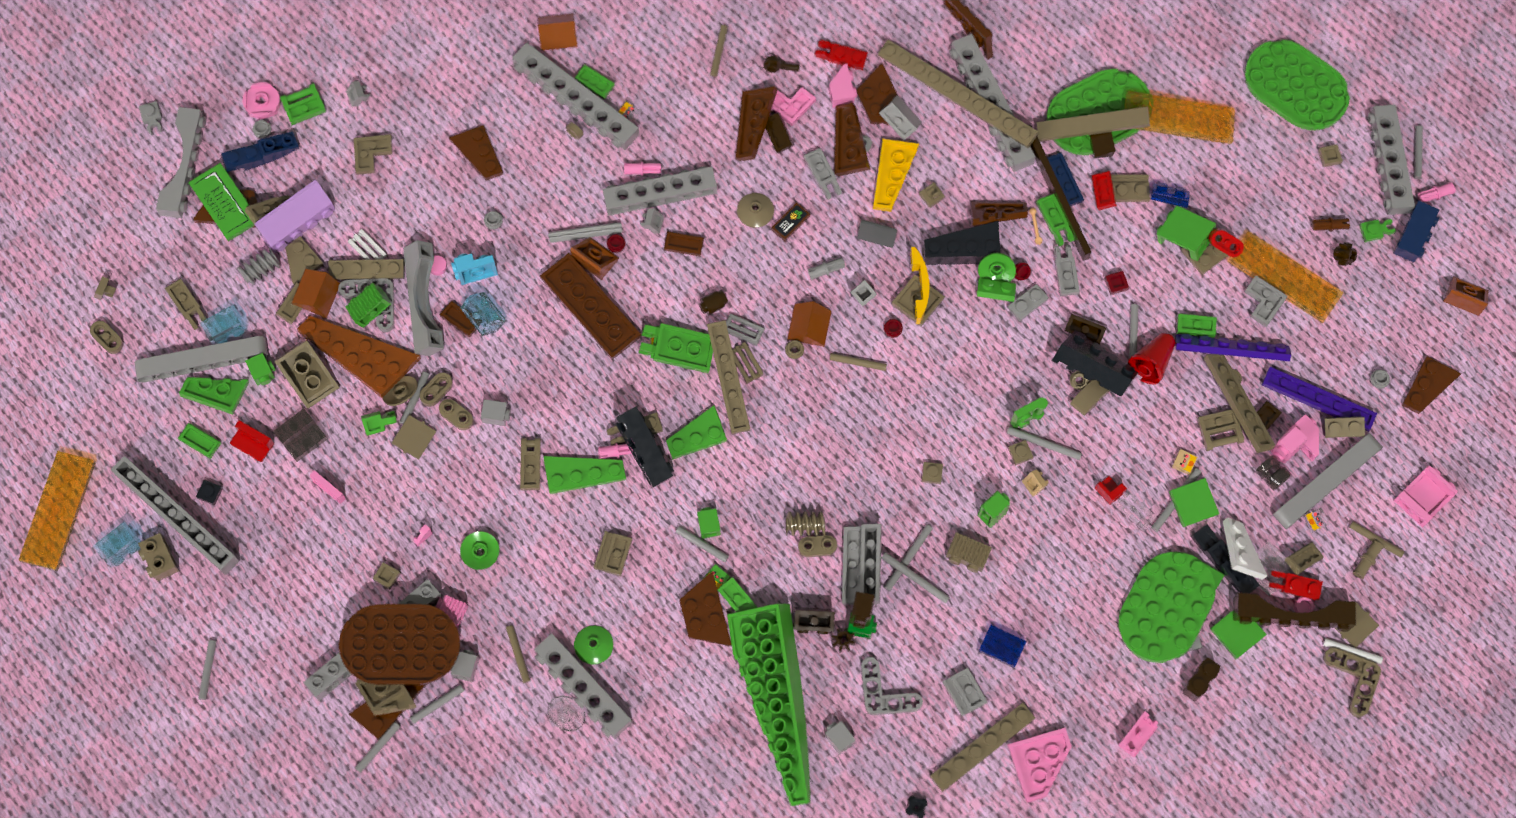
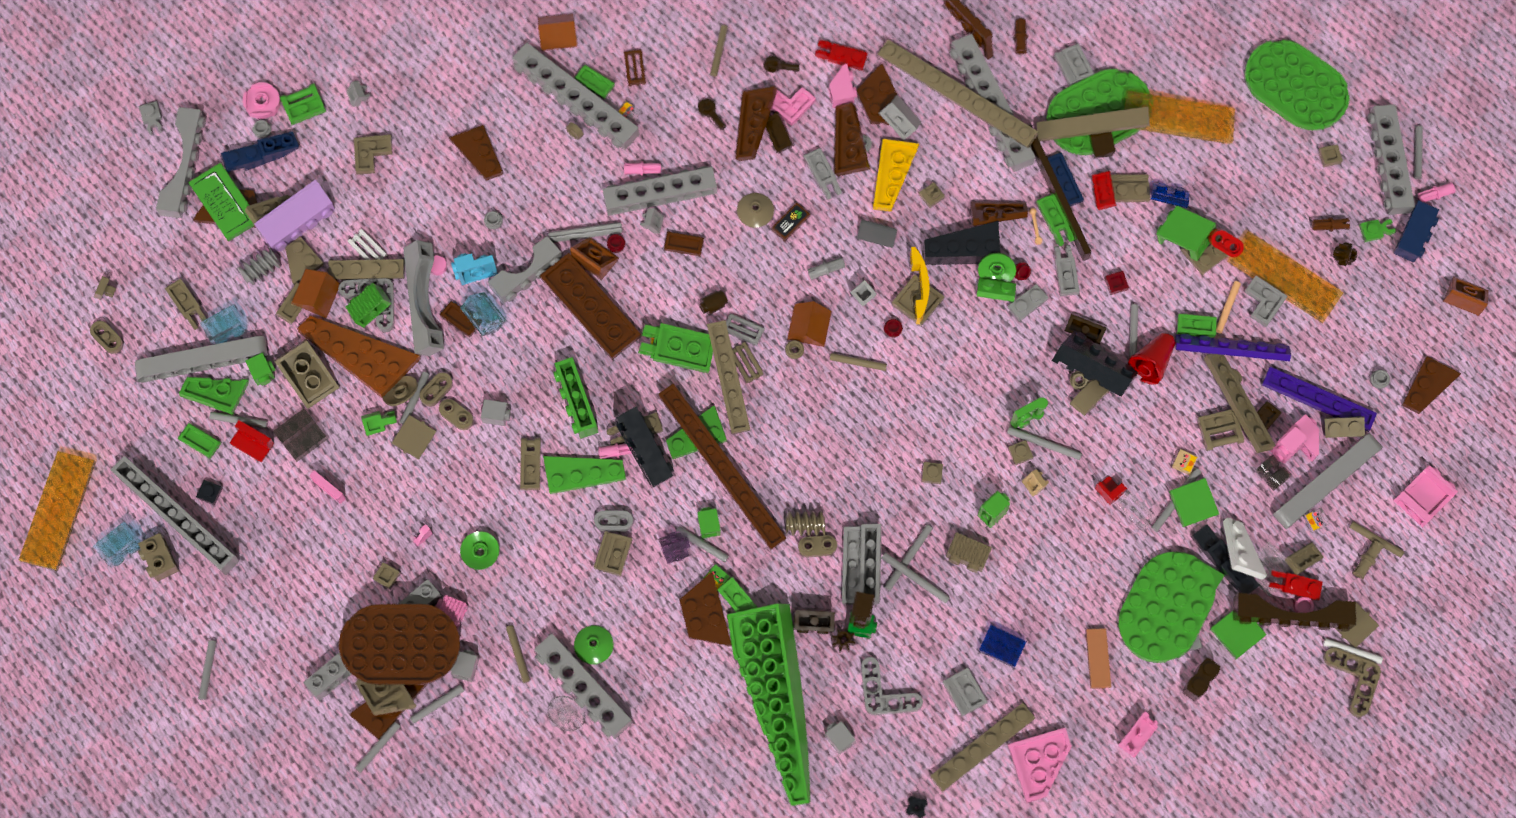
none -> light grey bar [209,412,268,429]
none -> light grey arch [488,236,562,304]
none -> bright green brick [553,357,598,439]
none -> light grey plate [594,511,633,532]
none -> reddish brown tile [624,49,646,87]
none -> reddish brown plate [658,383,787,551]
none -> clear purple brick [658,531,691,564]
none -> dark brown plate [698,99,726,130]
none -> reddish brown axle [1014,18,1028,55]
none -> light grey plate [1054,44,1094,87]
none -> nougat tile [1086,628,1111,689]
none -> light nougat bar [1216,281,1241,334]

